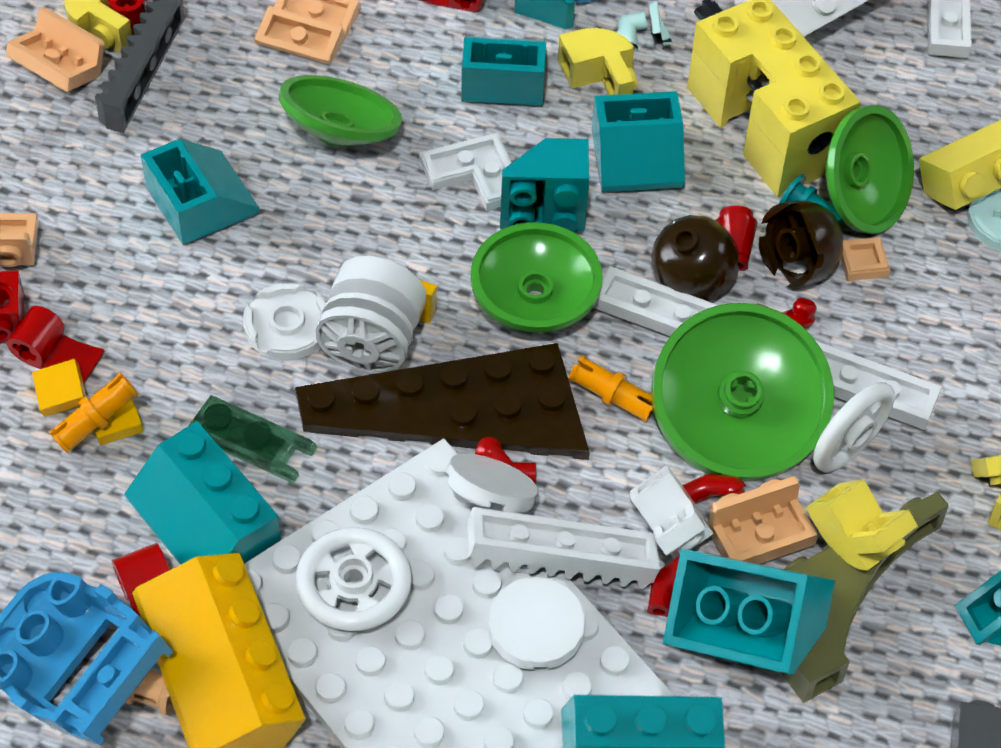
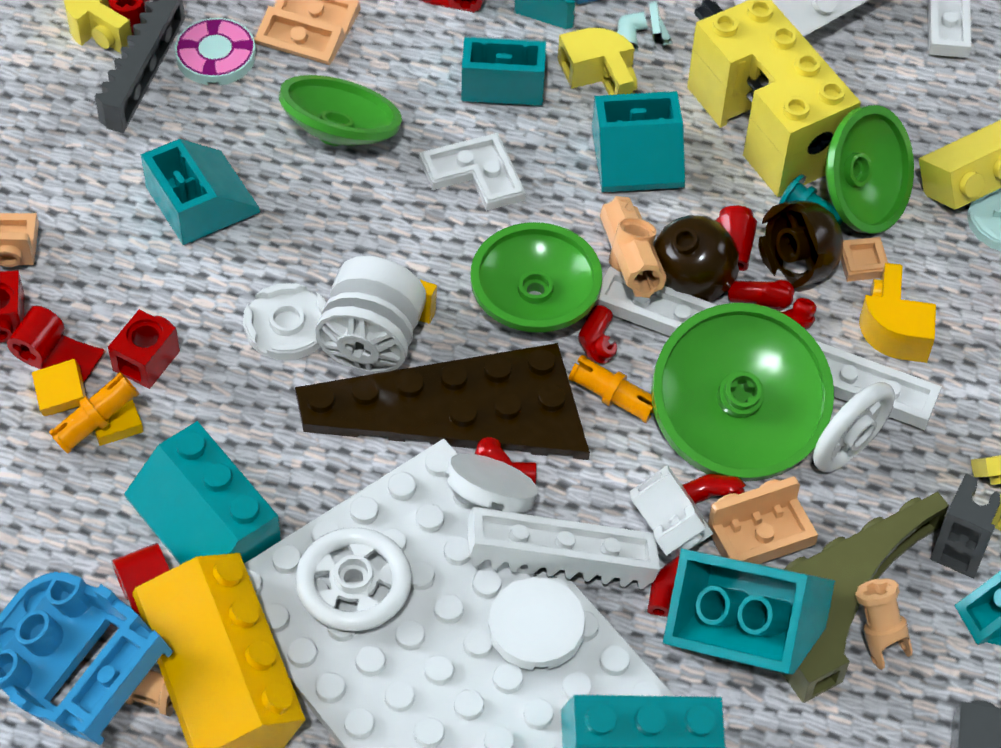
light nougat bracket [6,7,105,92] -> none
clear green hinge [189,395,317,484] -> none
teal slope [500,138,589,232] -> none
light yellow brick [805,480,918,571] -> none
none -> red brick [108,309,180,389]
none -> tile [175,18,256,85]
none -> red arm [578,305,617,364]
none -> light nougat piece [600,196,667,298]
none -> red arm [728,280,795,310]
none -> light nougat piece [855,578,913,670]
none -> yellow brick [859,263,936,363]
none -> dark grey hinge [930,474,1001,579]

